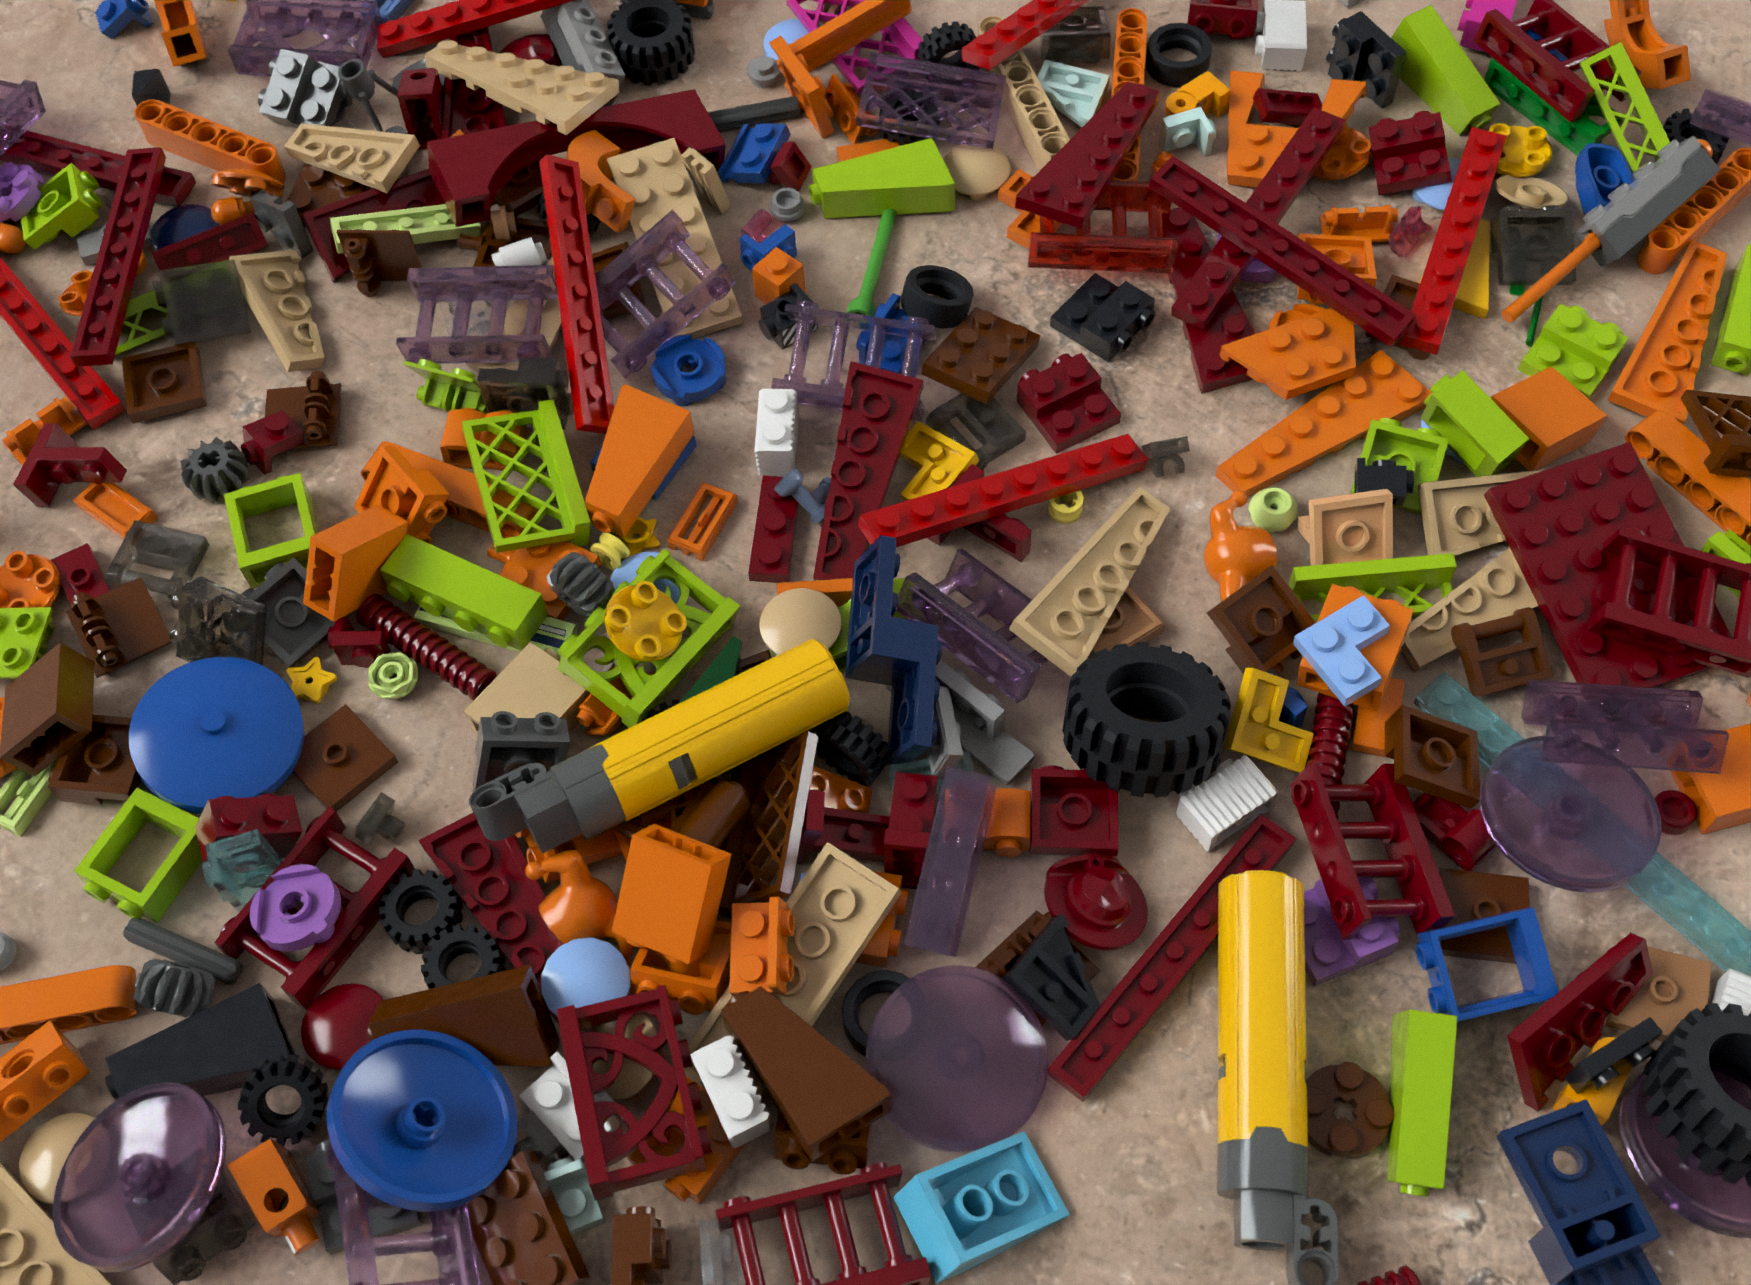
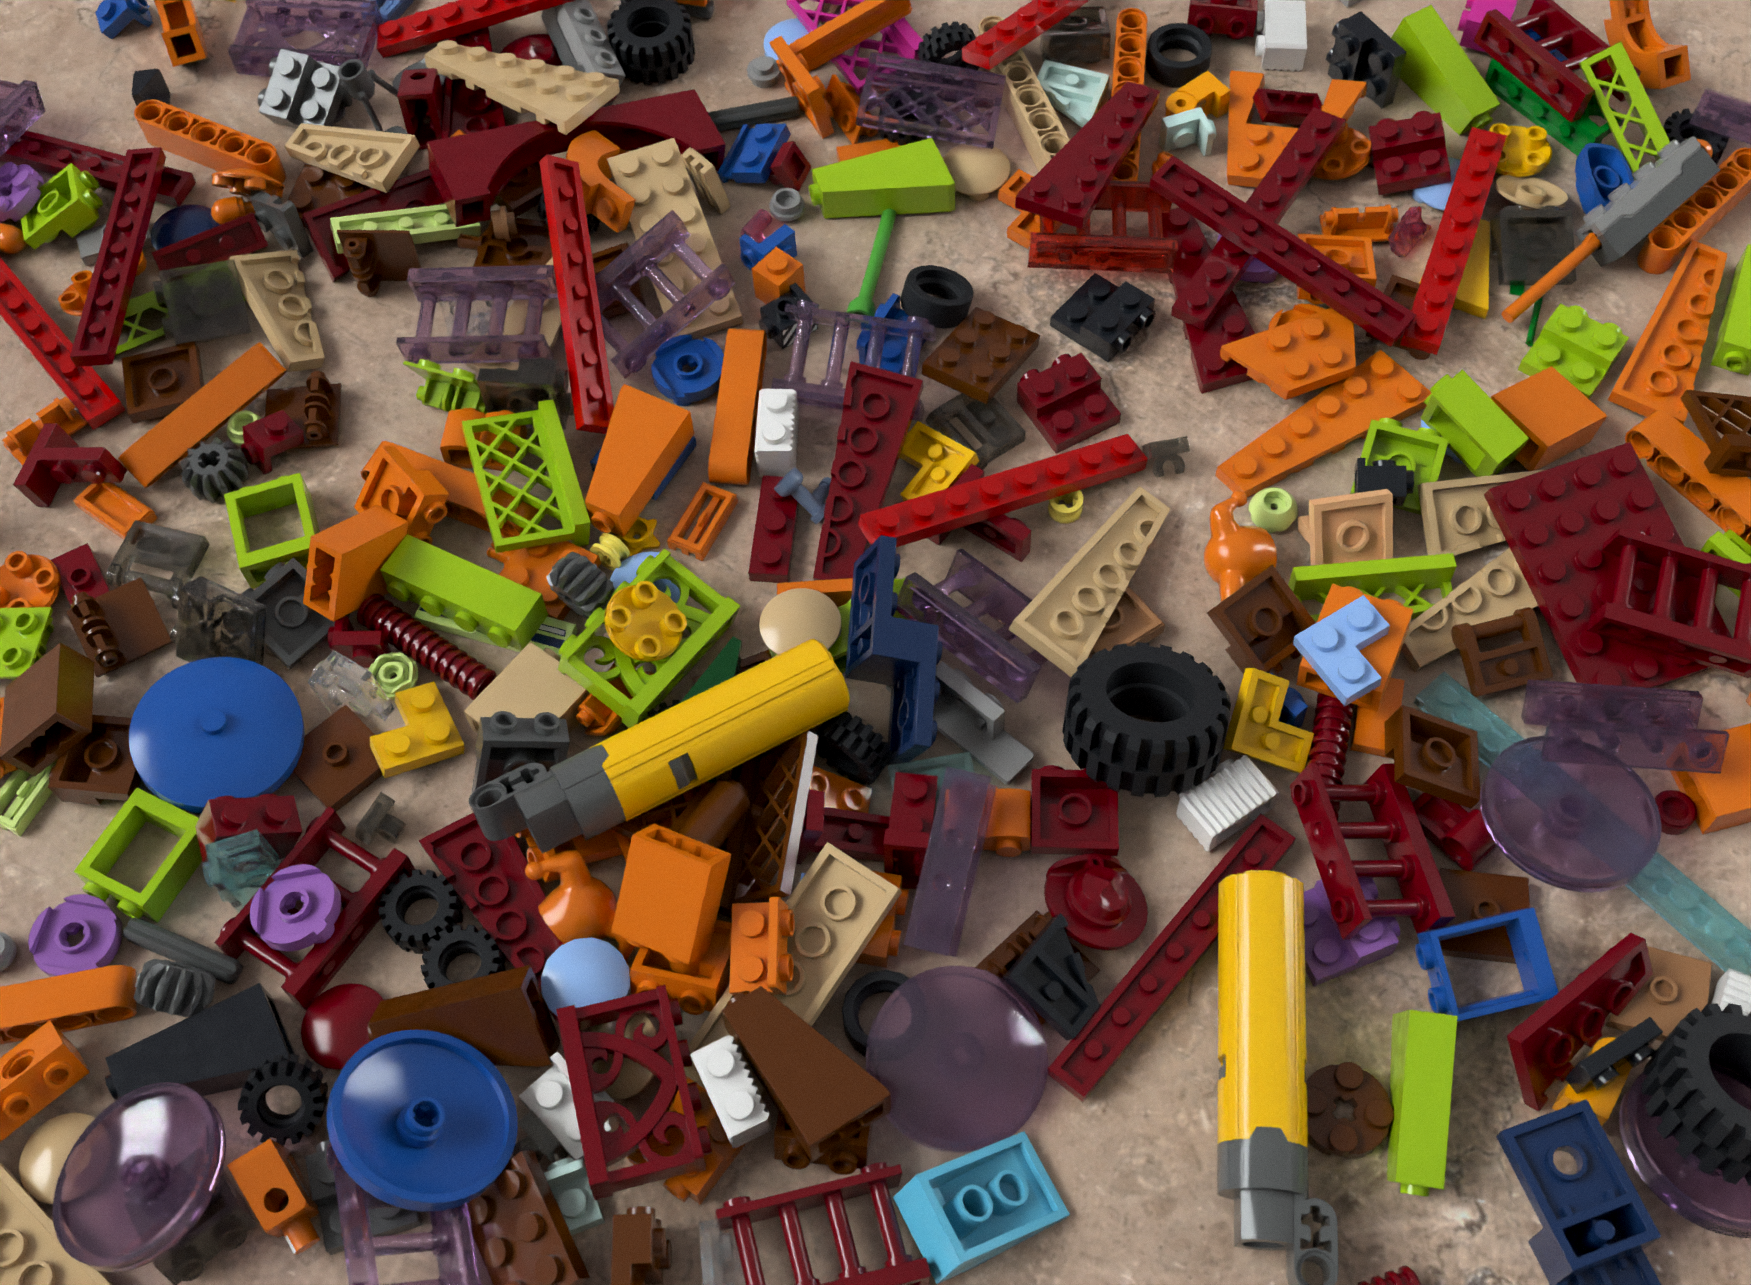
yellow plate [287,657,338,704] -> none
white brick [491,237,548,283] -> none
light grey plate [927,686,963,780] -> none
none -> medium lavender plate [28,894,123,977]
none -> orange beam [118,342,287,488]
none -> yellowish green plate [227,410,261,446]
none -> clear bracket [308,650,395,721]
none -> yellow plate [370,681,464,778]
none -> orange beam [708,328,767,485]

